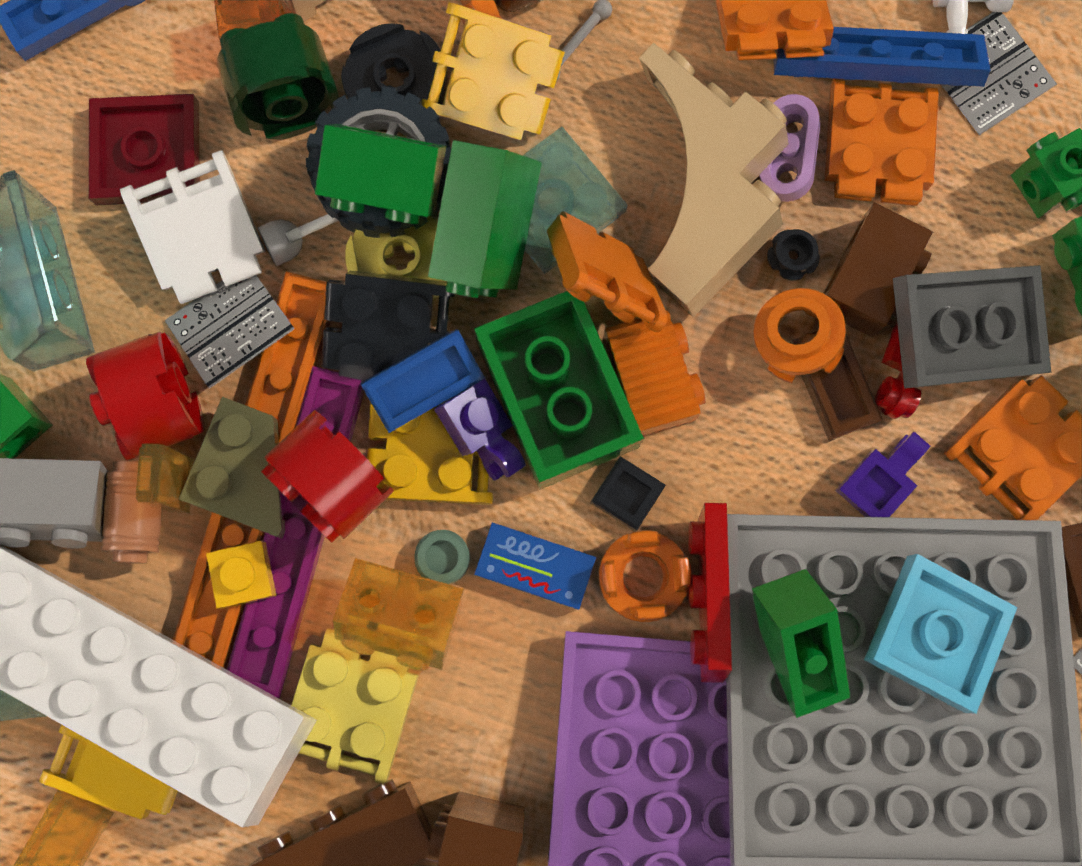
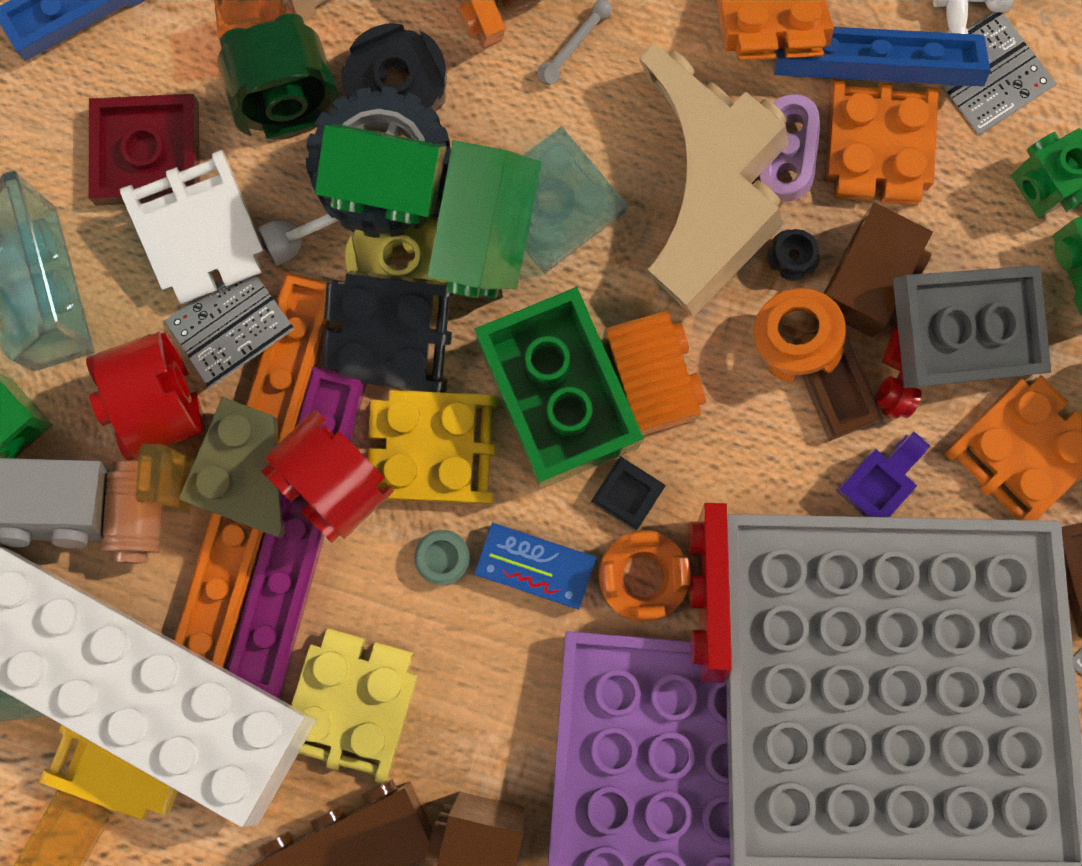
yellow plate [206,541,276,609] -> none
clear yellow brick [333,558,464,671] -> none
blue tile [360,329,485,433] -> none
yellow plate [421,2,565,140] -> none
dark purple plate [434,379,526,481] -> none
orange plate [547,211,668,332] -> none
green slope [752,569,850,718] -> none
medium azure plate [864,554,1018,714] -> none

